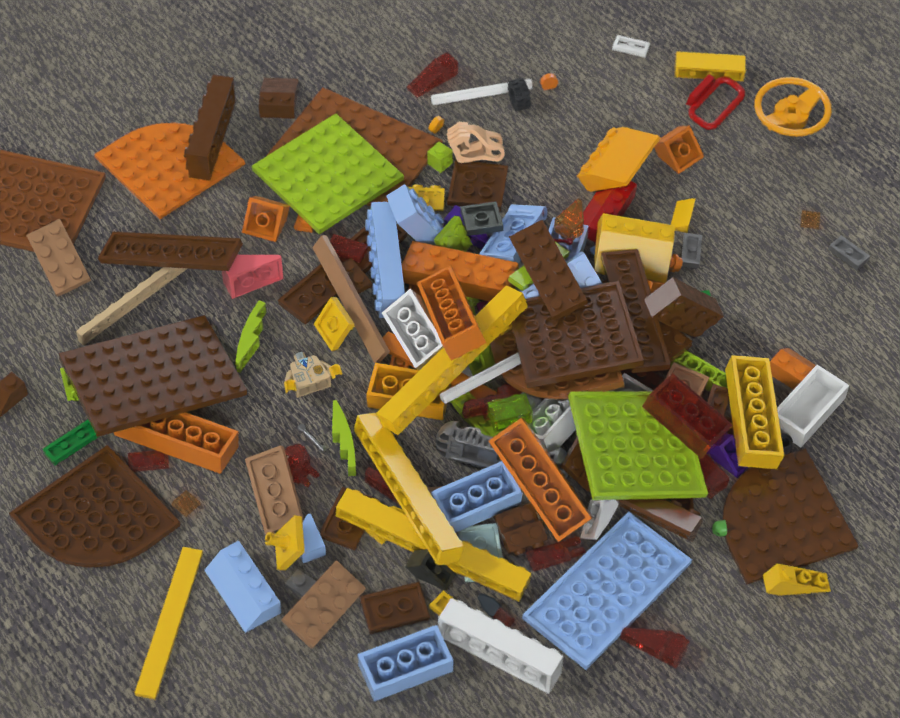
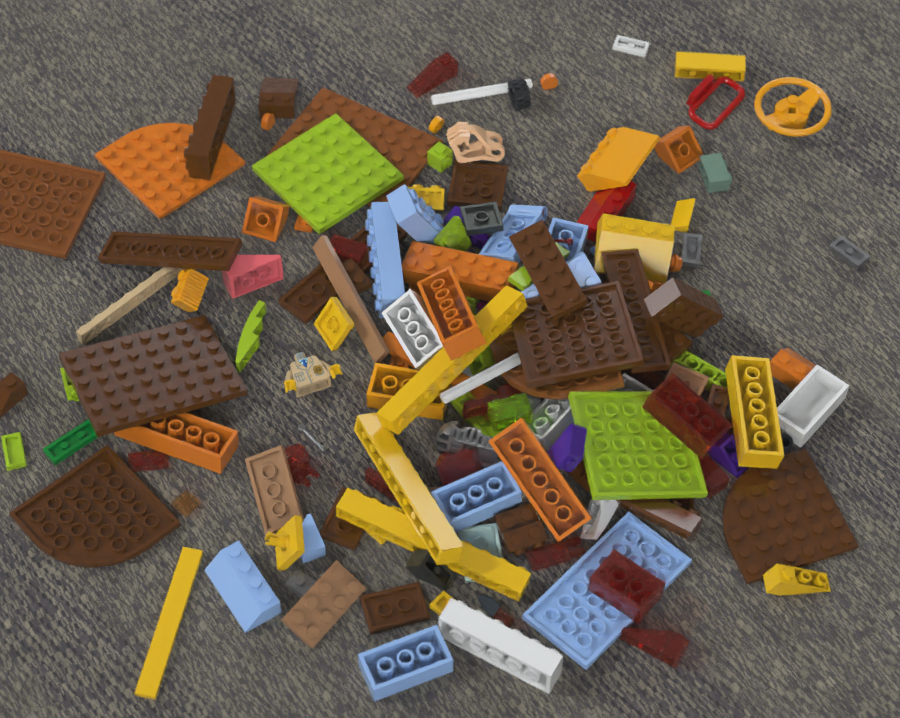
medium nougat plate [26,219,91,297] -> none
lime slope [332,400,356,476] -> none
clear orange slope [554,198,584,240] -> none
bright green hinge [712,520,727,537] -> none
clear orange tile [800,210,820,229] -> none
none -> lime tile [1,432,27,471]
none -> light orange brick [171,269,209,312]
none -> orange tile [261,112,275,131]
none -> clear red brick [435,448,483,486]
none -> dark purple slope [547,423,587,473]
none -> clear red brick [588,549,666,624]
none -> sand green brick [698,153,732,193]

